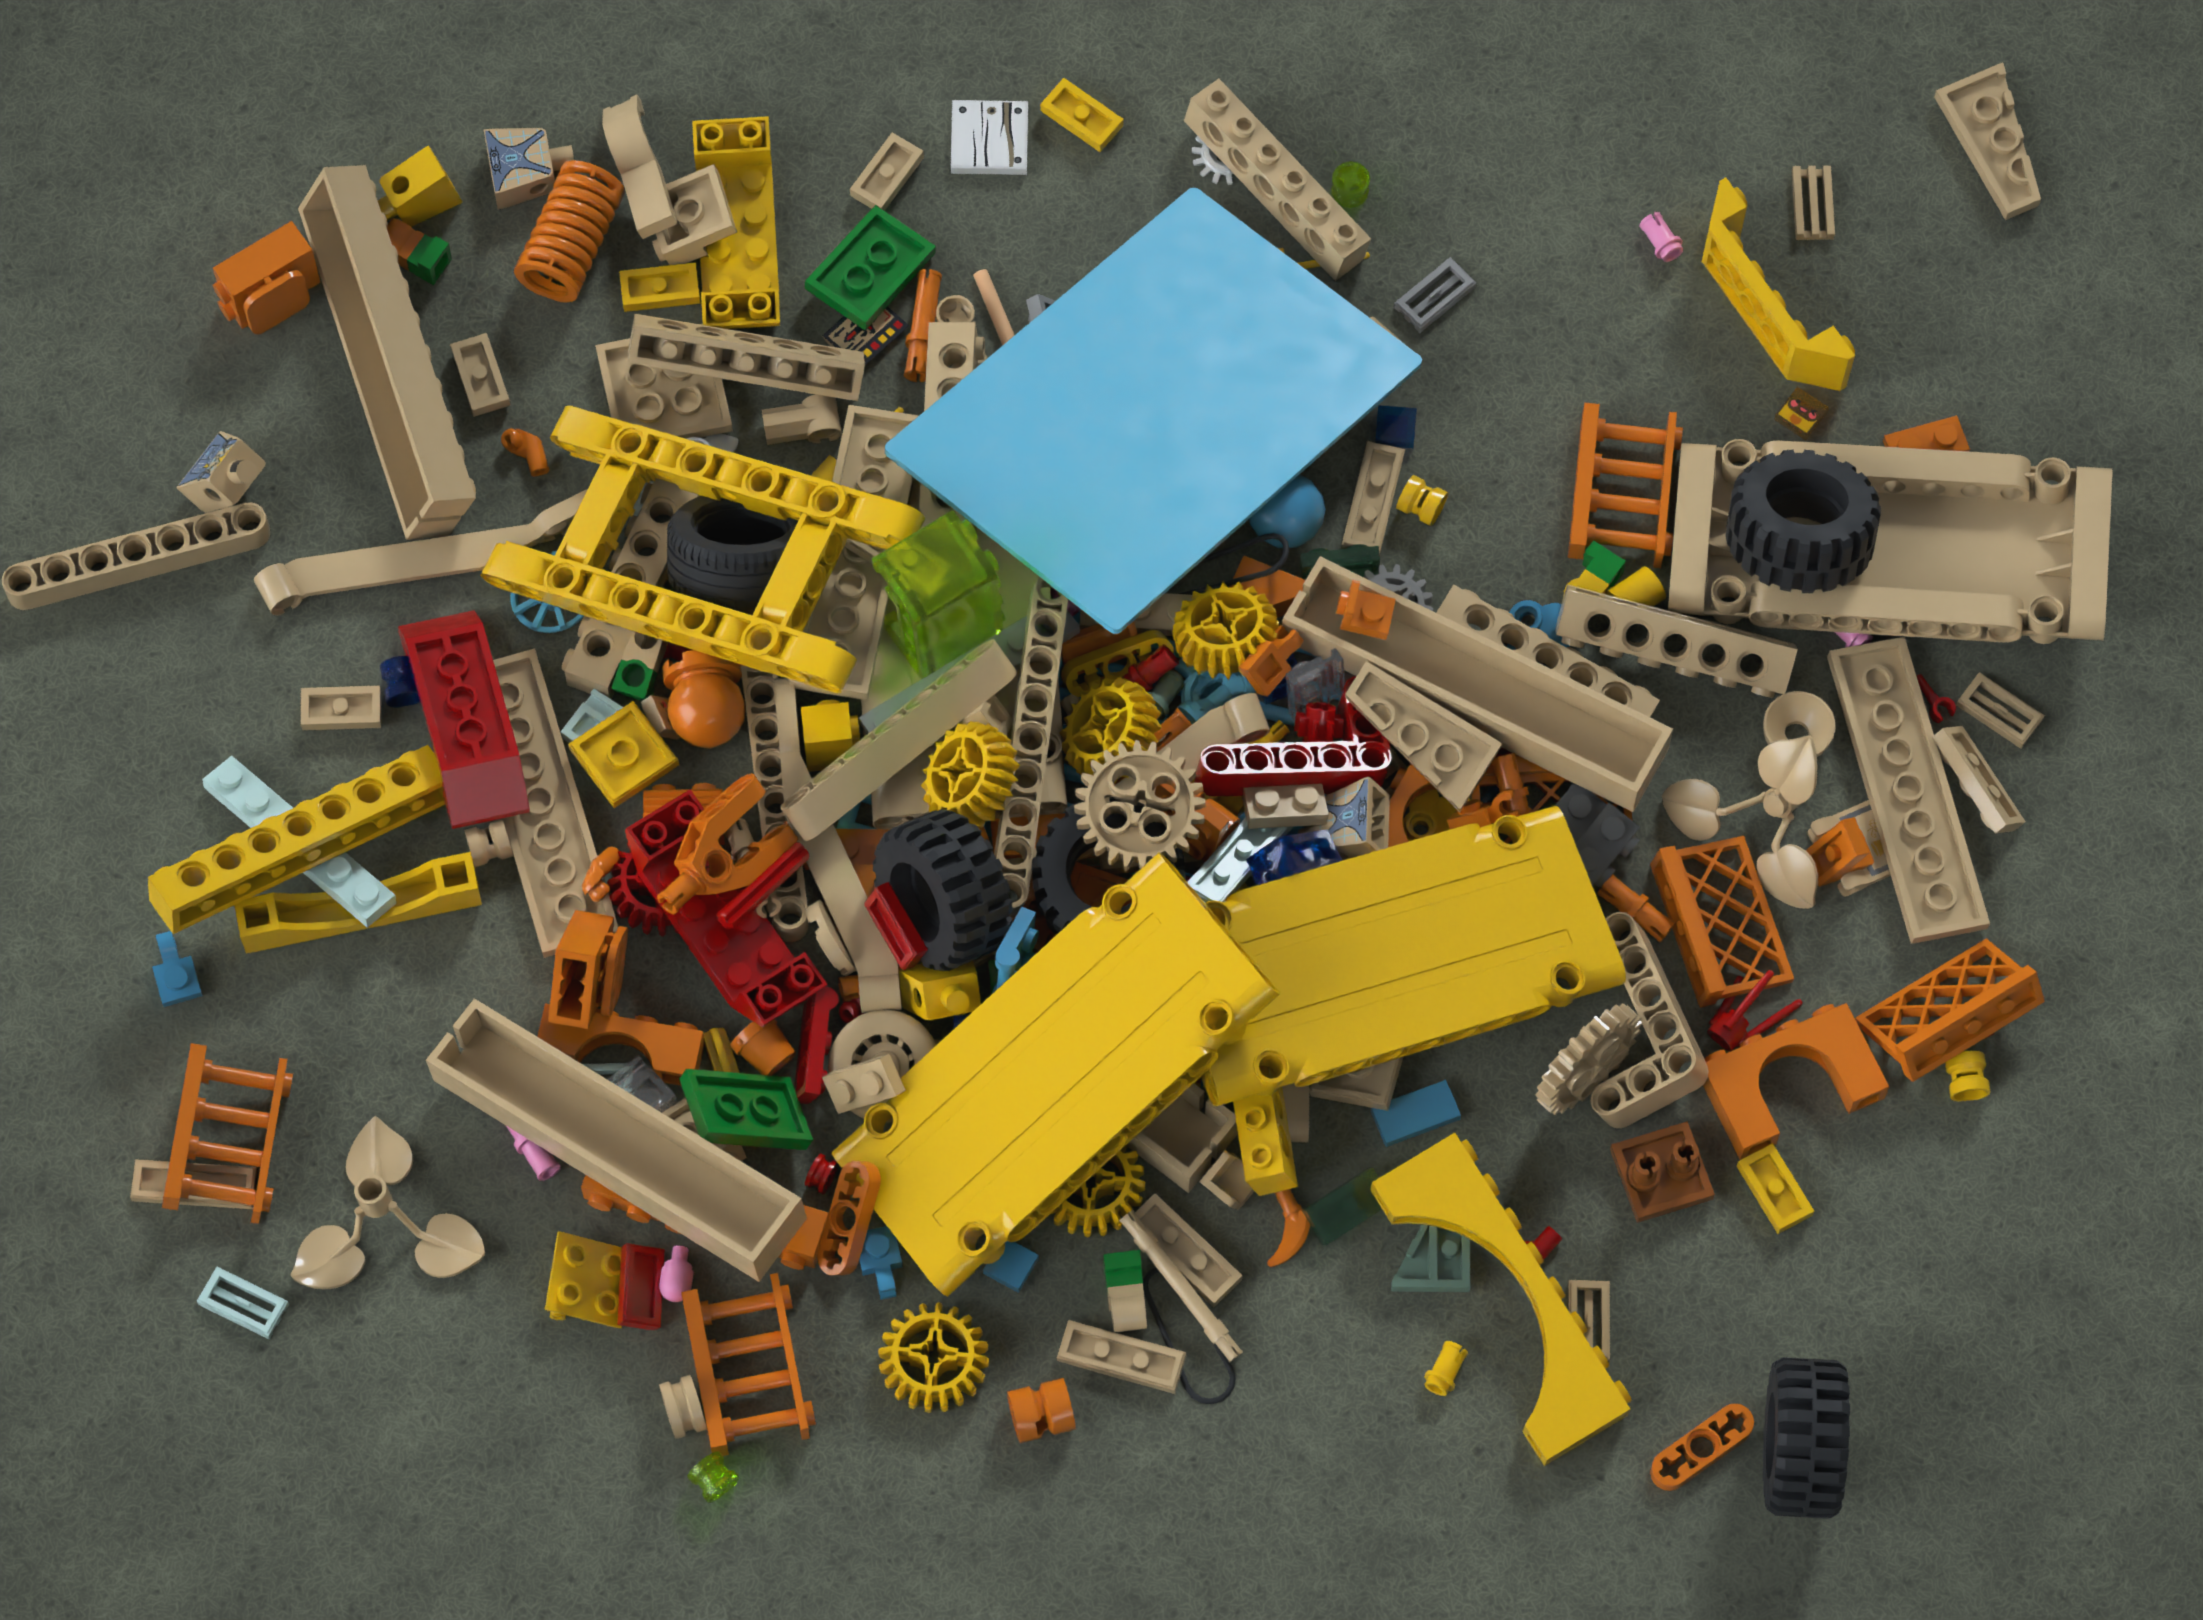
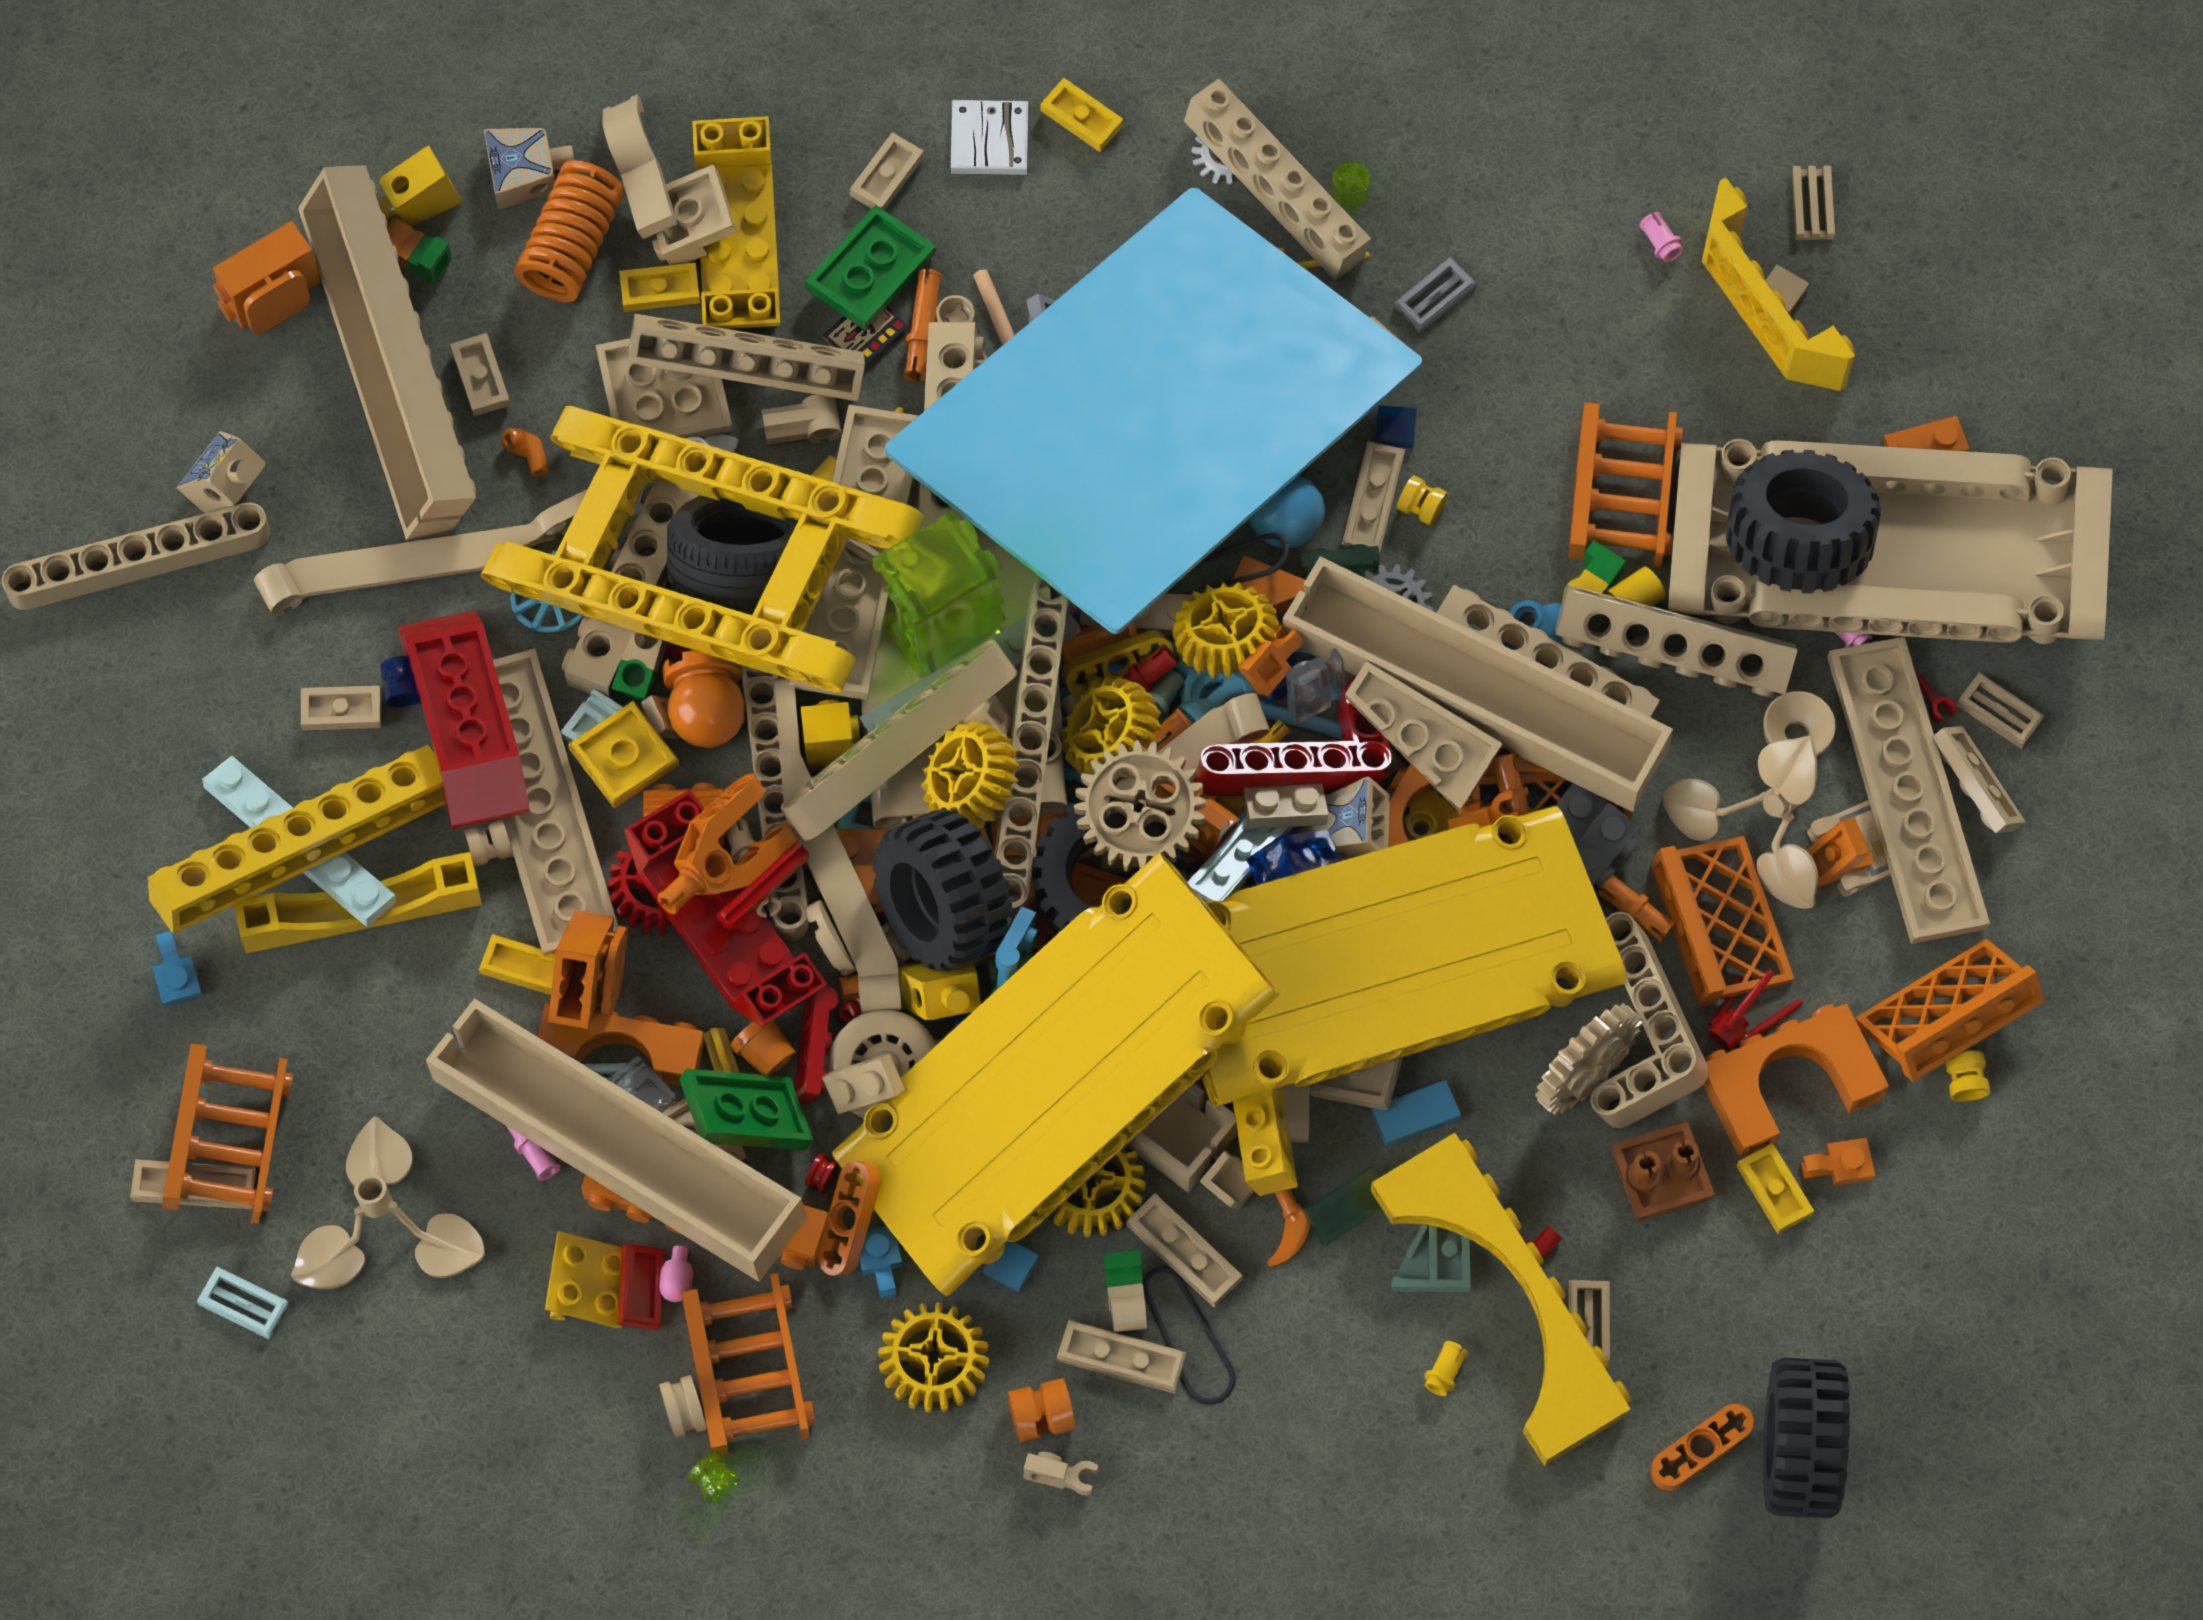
orange arm [582,847,622,902] -> none
red tile [864,882,928,971] -> none
tan piece [1119,1210,1243,1363] -> none
red gear [1294,702,1344,742] -> none
orange bracket [1336,580,1396,640] -> none
clear orange tile [1774,386,1829,441] -> none
tan wing [1934,62,2041,220] -> none
none -> yellow tile [479,934,555,995]
none -> tan plate [1024,1452,1098,1496]
none -> tan tile [1765,264,1809,315]
none -> orange plate [1800,1138,1876,1186]

